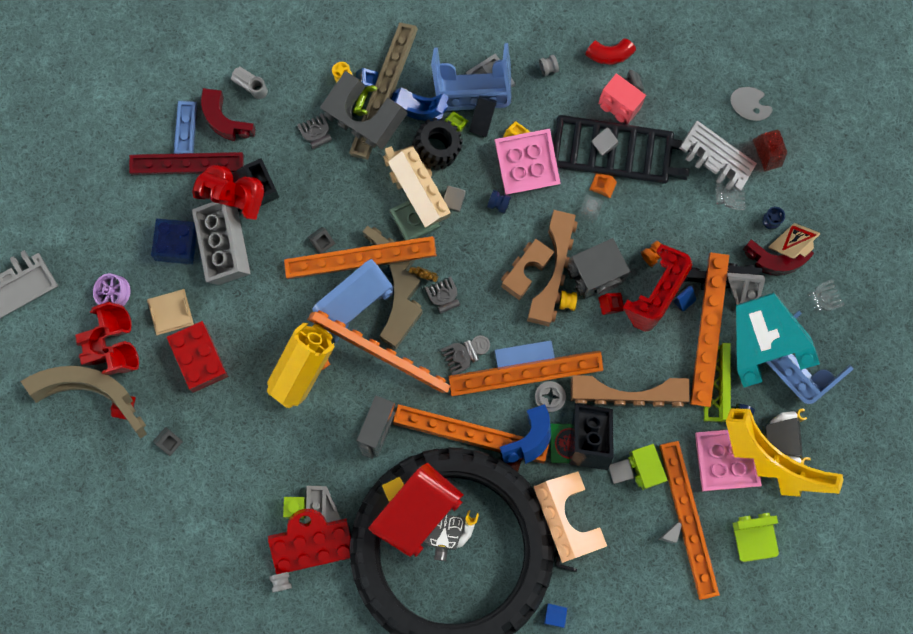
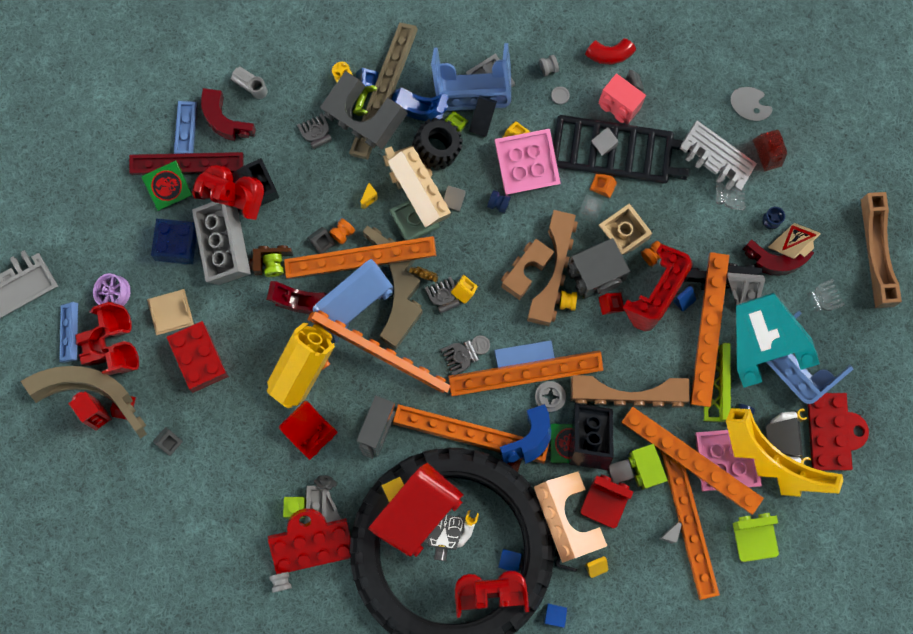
none -> medium blue tile [60,302,78,363]
none -> red brick [68,391,112,431]
none -> tile [141,160,193,211]
none -> reddish brown bracket [249,245,293,276]
none -> lime wheel [263,253,284,277]
none -> dark red arch [266,281,327,315]
none -> red bracket [279,401,338,460]
none -> dark grey plant [314,475,337,490]
none -> orange wheel [329,218,355,245]
none -> yellow slope [360,183,378,209]
none -> yellow slope [451,275,478,304]
none -> red piece [455,570,529,618]
none -> blue slope [498,549,522,572]
none -> light grey piece [551,86,570,105]
none -> red bracket [580,474,634,529]
none -> yellow slope [585,556,608,578]
none -> tan slope [599,203,652,255]
none -> orange plate [621,407,764,515]
none -> red plate [807,393,869,471]
none -> medium nougat arch [861,192,902,308]

